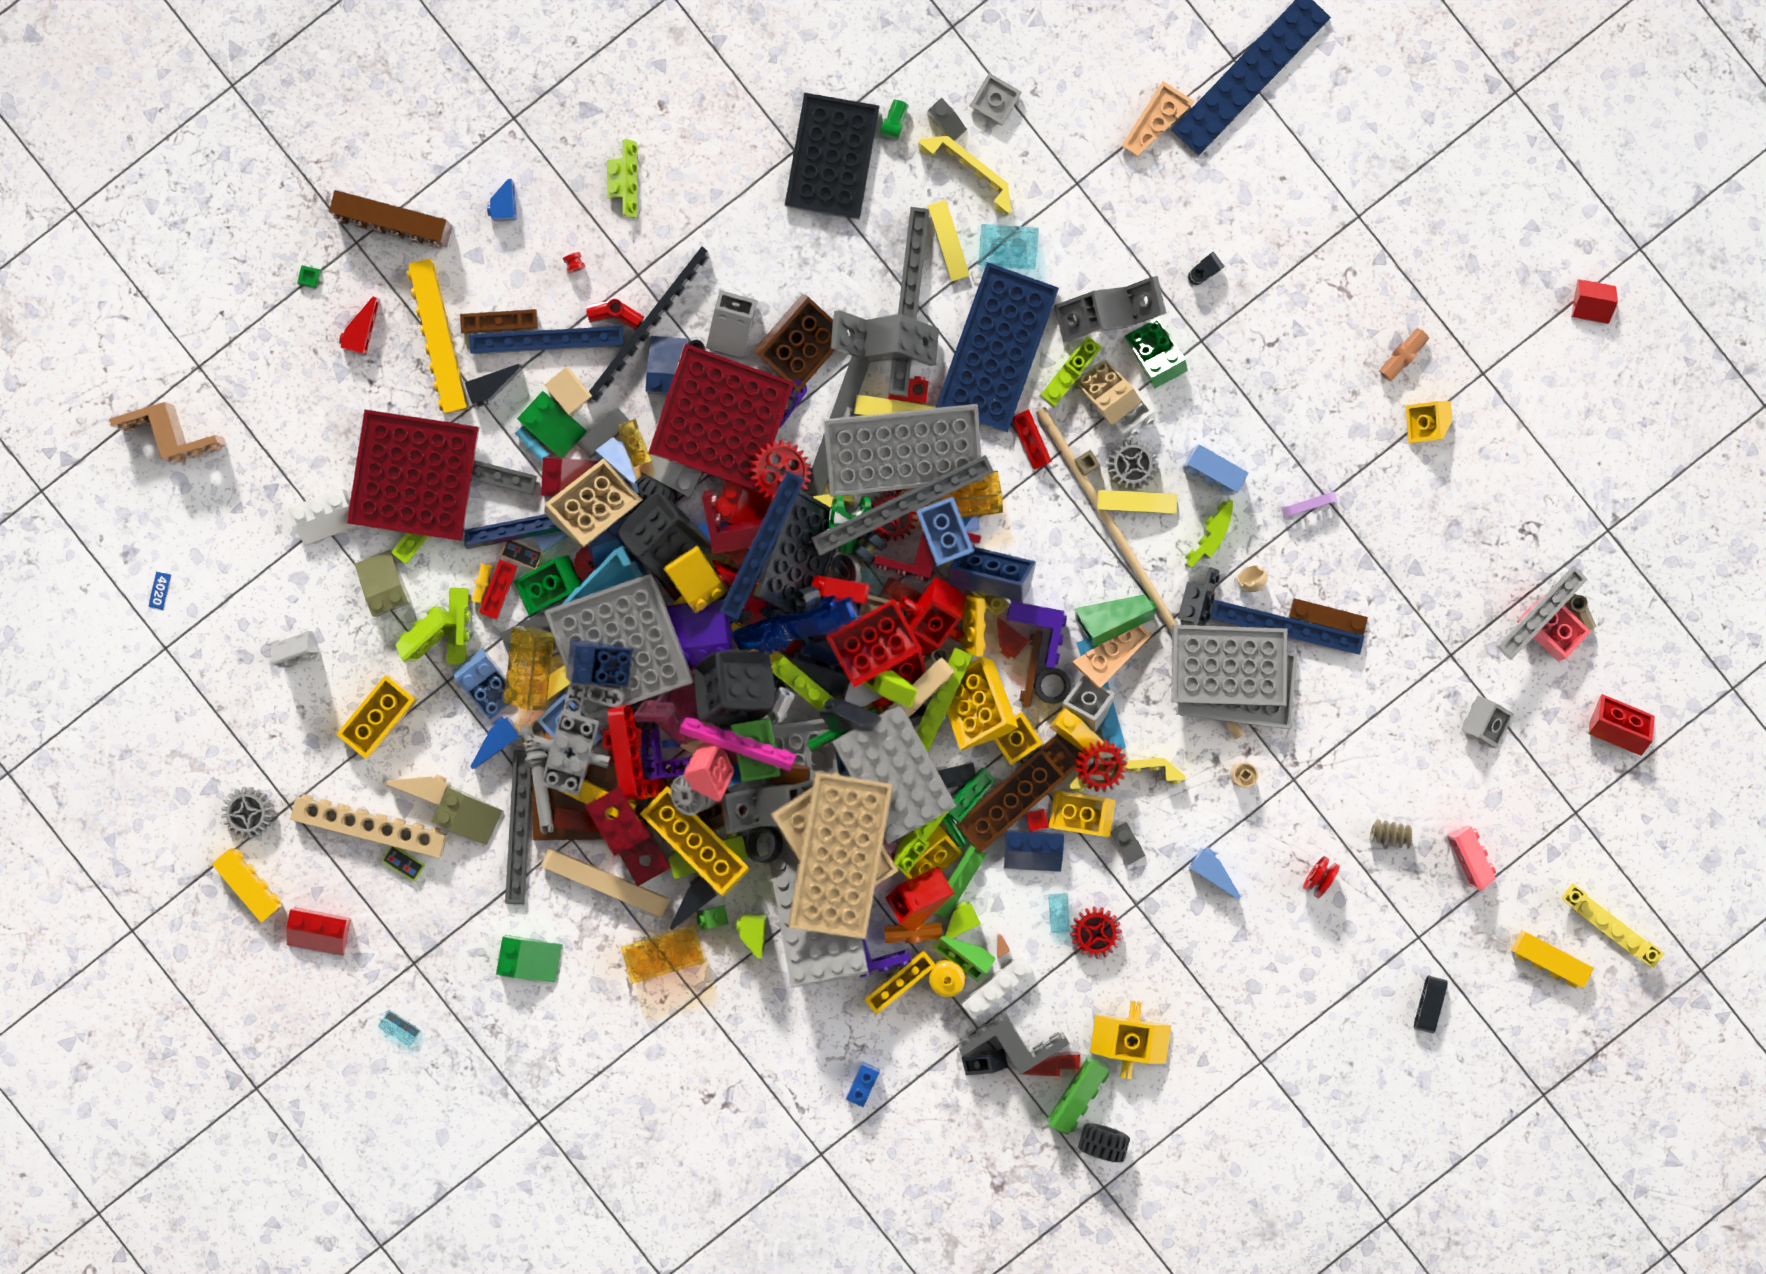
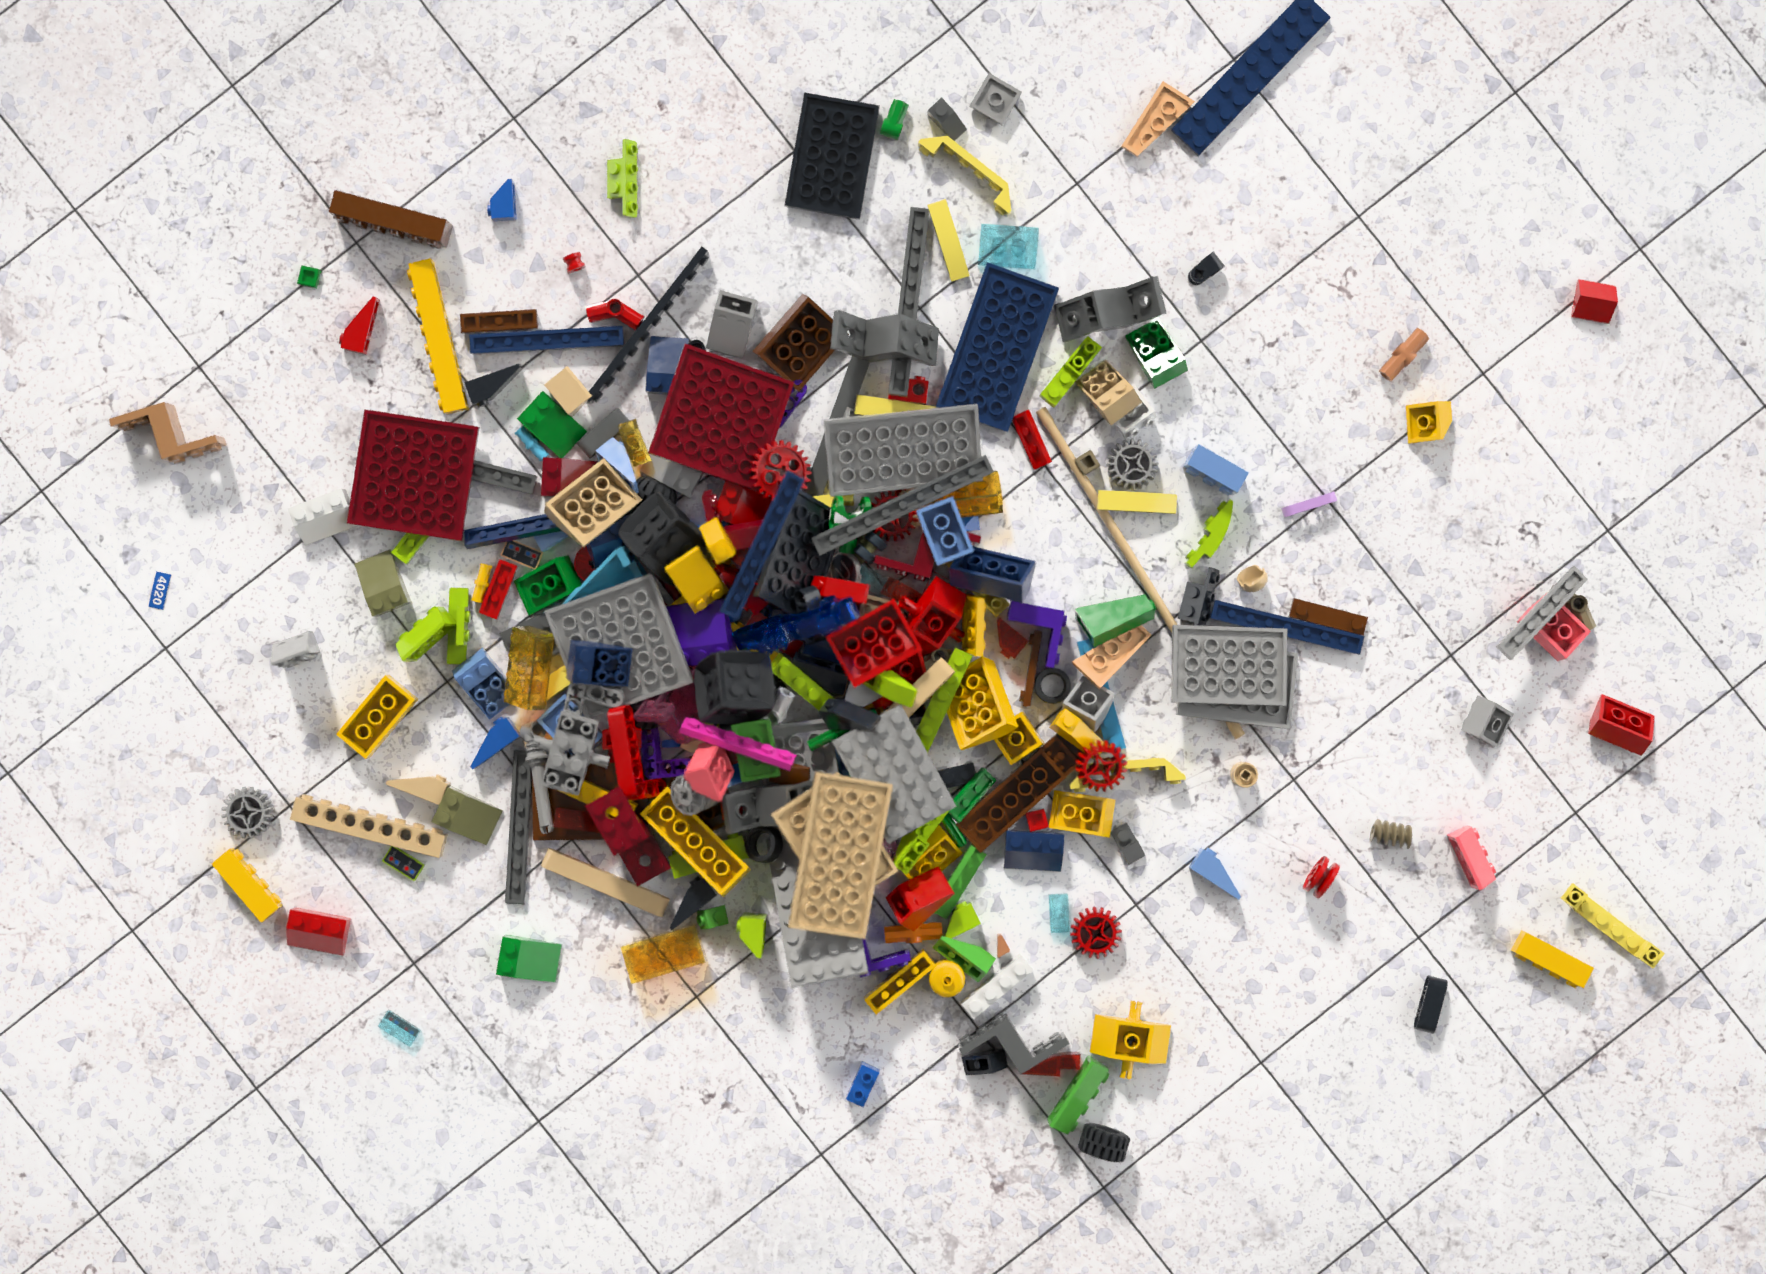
none -> yellow slope [700,517,736,564]

